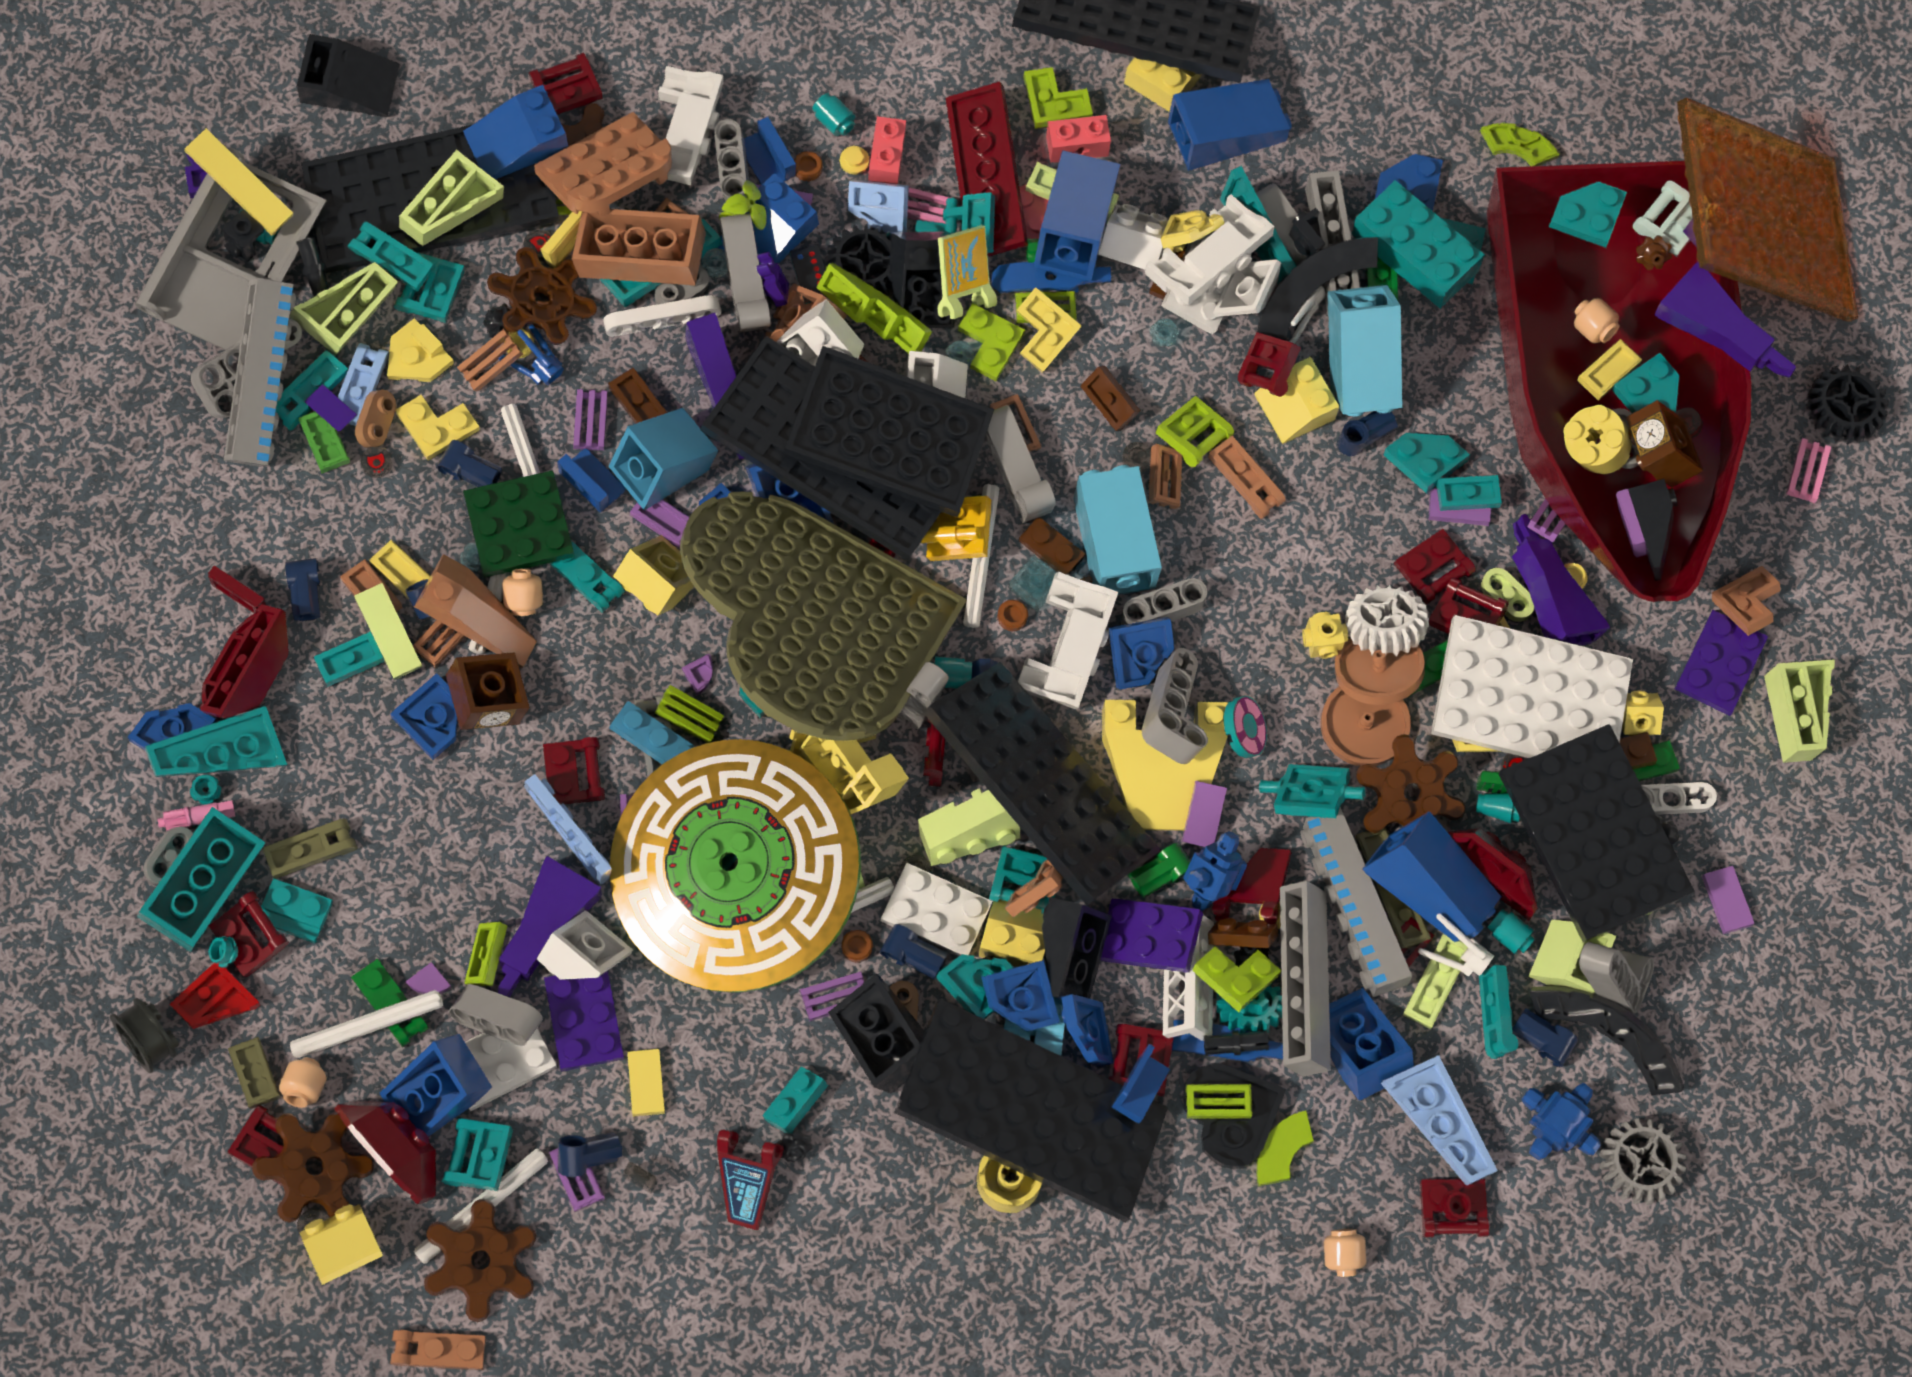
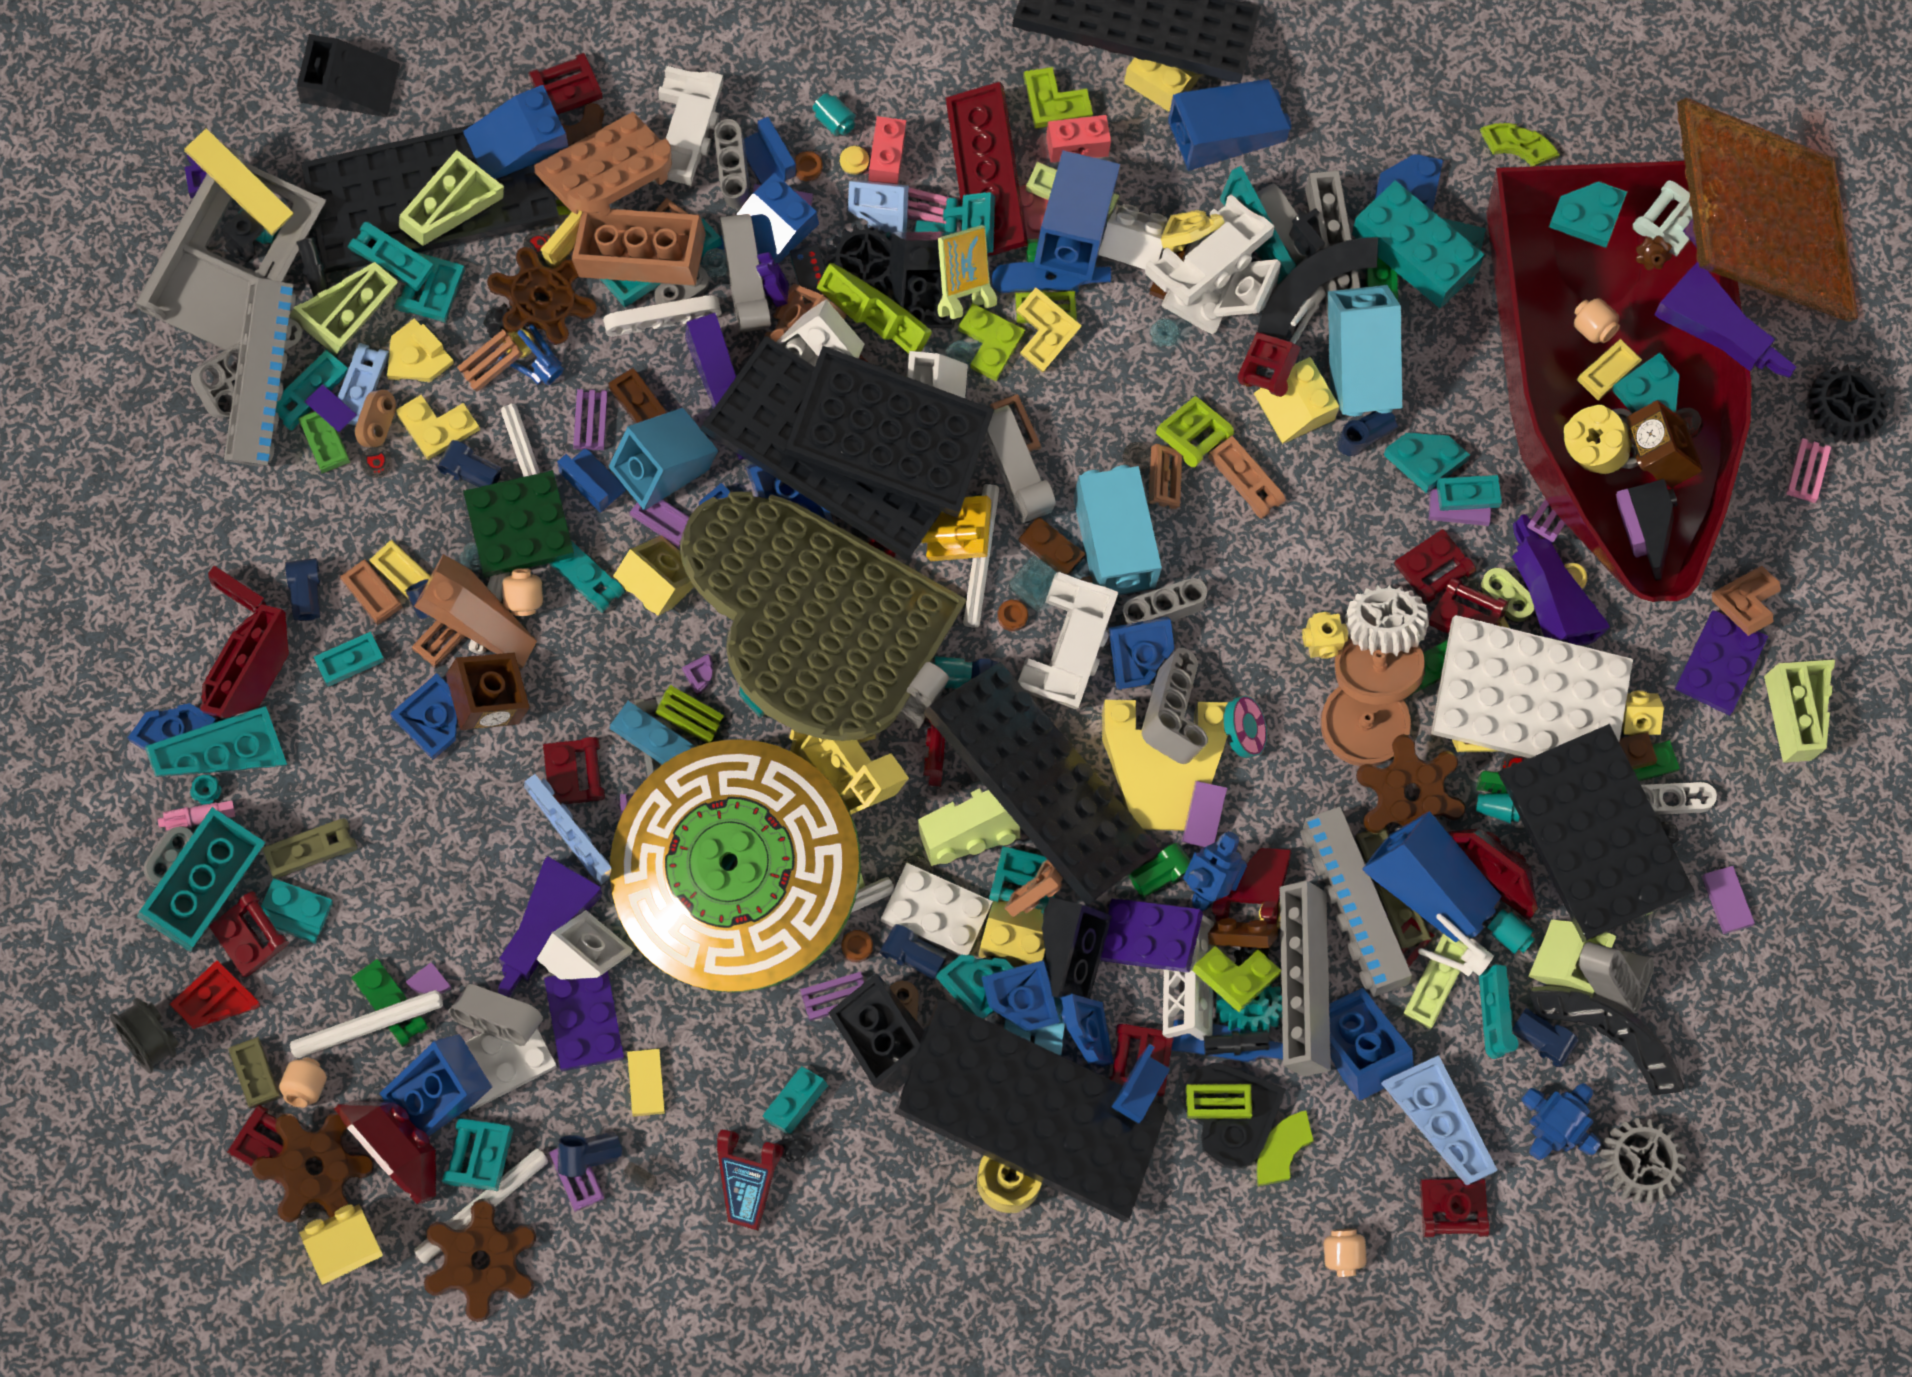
teal plate [209,936,238,968] -> none
yellowish green tile [354,583,422,680] -> none
nougat plate [390,1330,486,1370] -> none
lime tile [464,922,508,987] -> none
lime plant [719,180,766,230] -> none
reddish brown plate [1080,365,1141,431] -> none
teal plate [1259,764,1366,818] -> none

